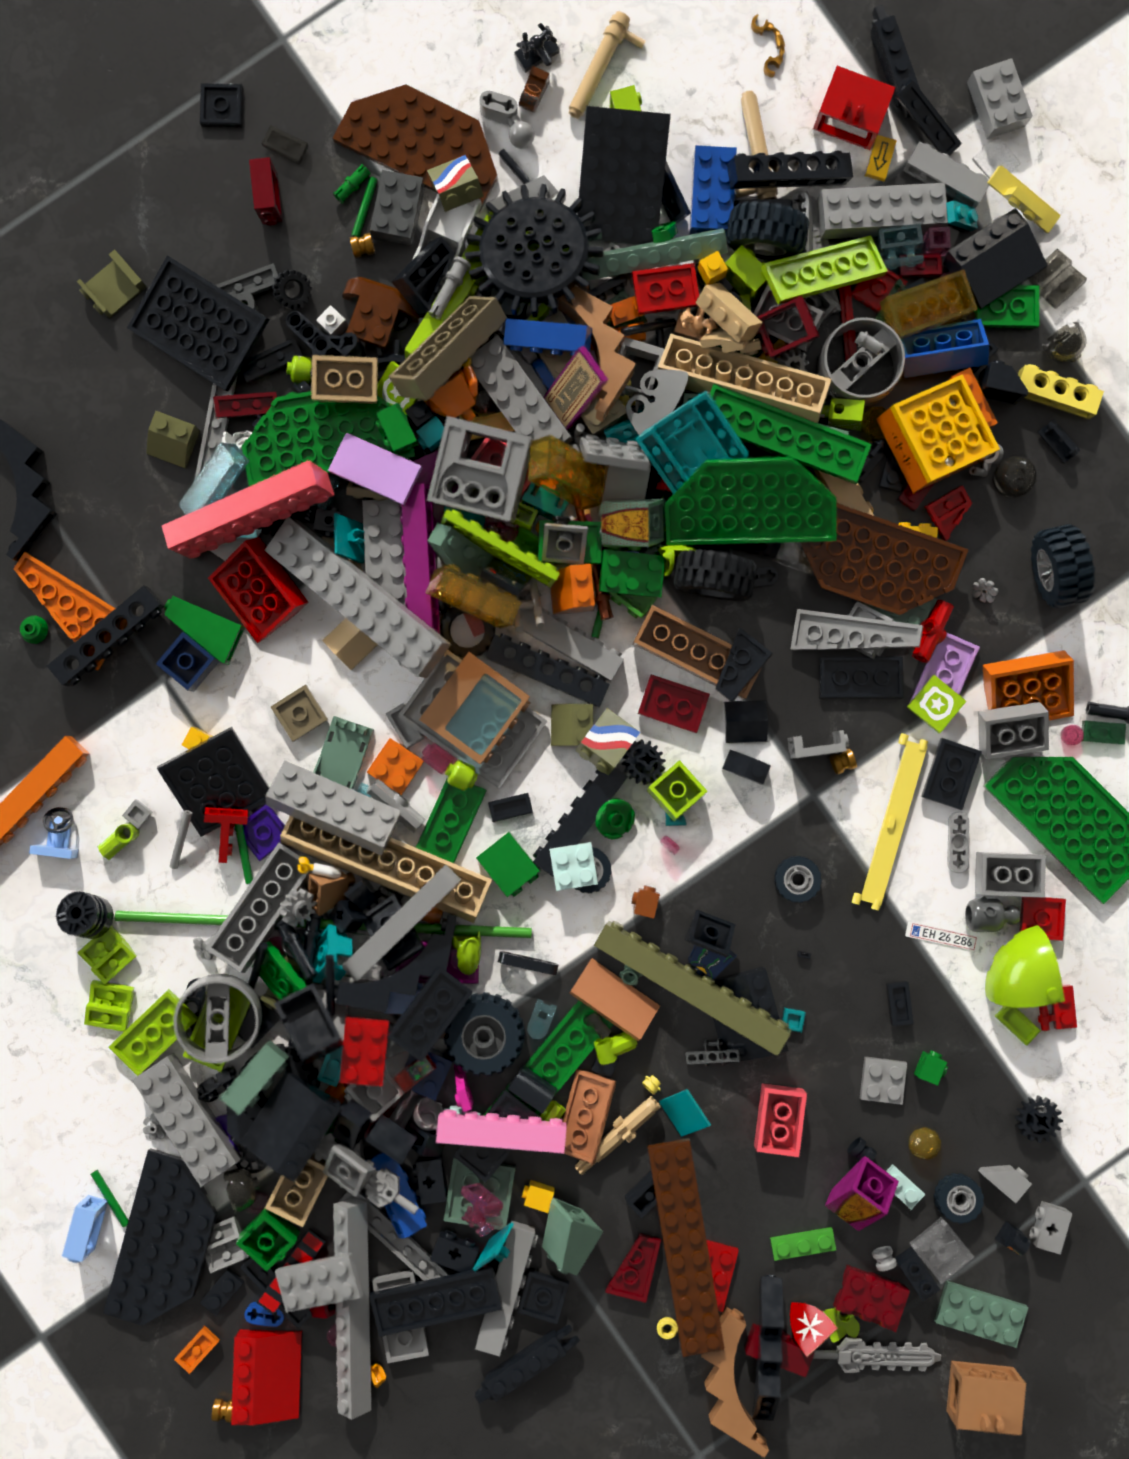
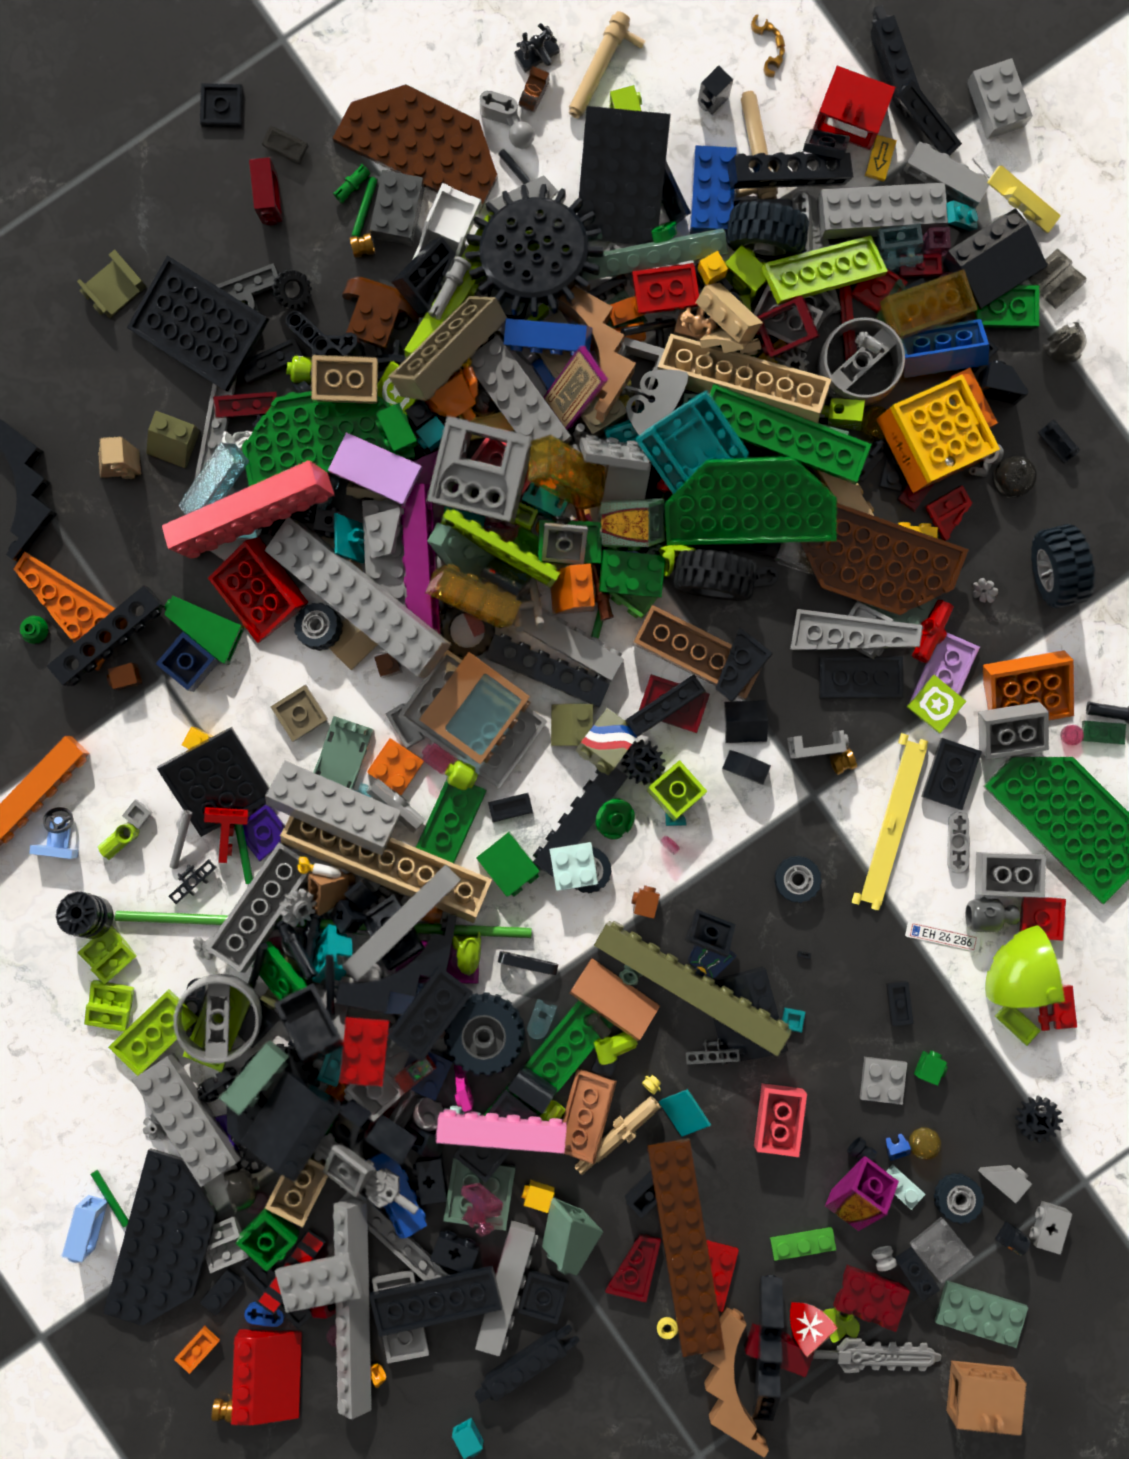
white brick [316,305,348,335] -> none
olive panel [427,155,484,212] -> none
teal piece [472,1222,514,1271] -> none
light yellow brick [1018,364,1104,419] -> none
none -> tan wedge [98,437,141,479]
none -> reddish brown brick [107,663,143,690]
none -> black piece [168,859,217,904]
none -> black wheel [294,602,343,651]
none -> light grey wing [364,507,404,559]
none -> reddish brown brick [374,653,403,678]
none -> teal brick [452,1418,484,1459]
none -> black tile [625,674,706,738]
none -> black brick [697,65,734,115]
none -> black tile [803,129,850,159]
none -> blue tile [886,1134,911,1161]

